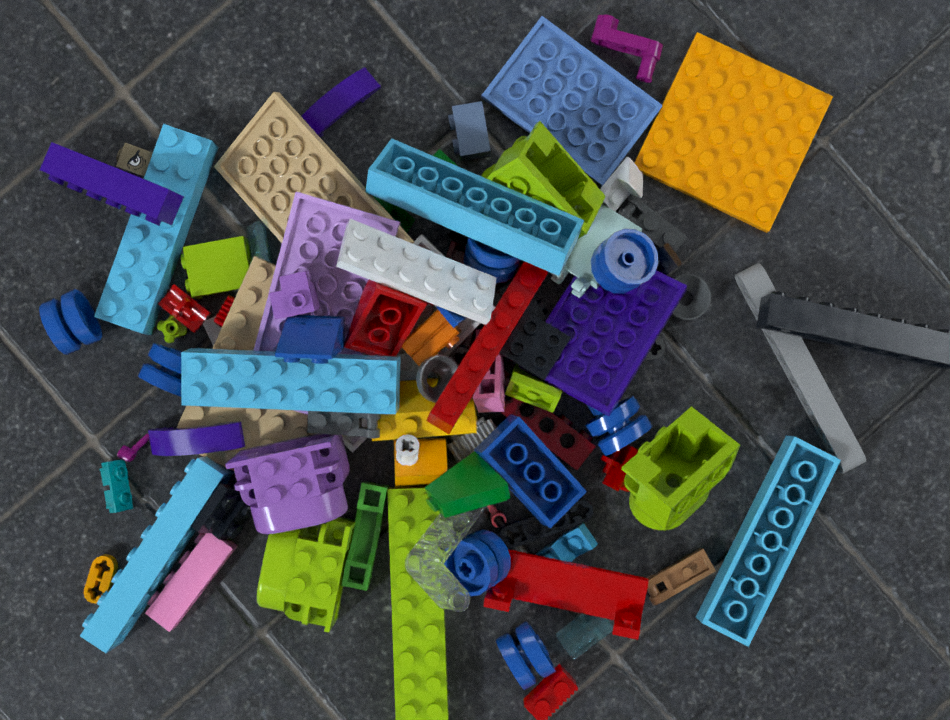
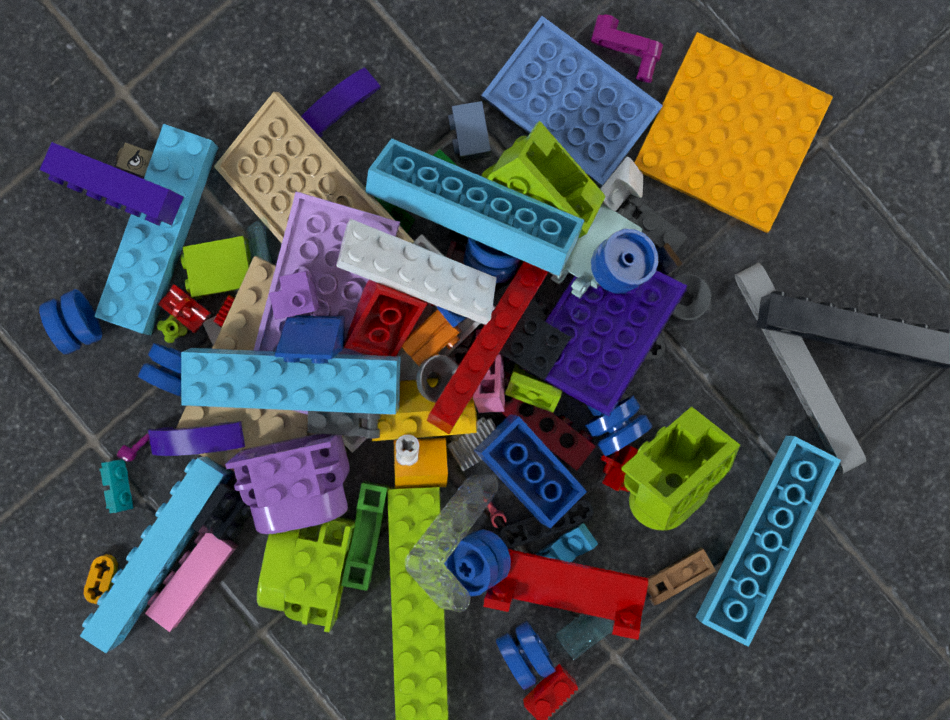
green slope [425,451,511,518] -> none

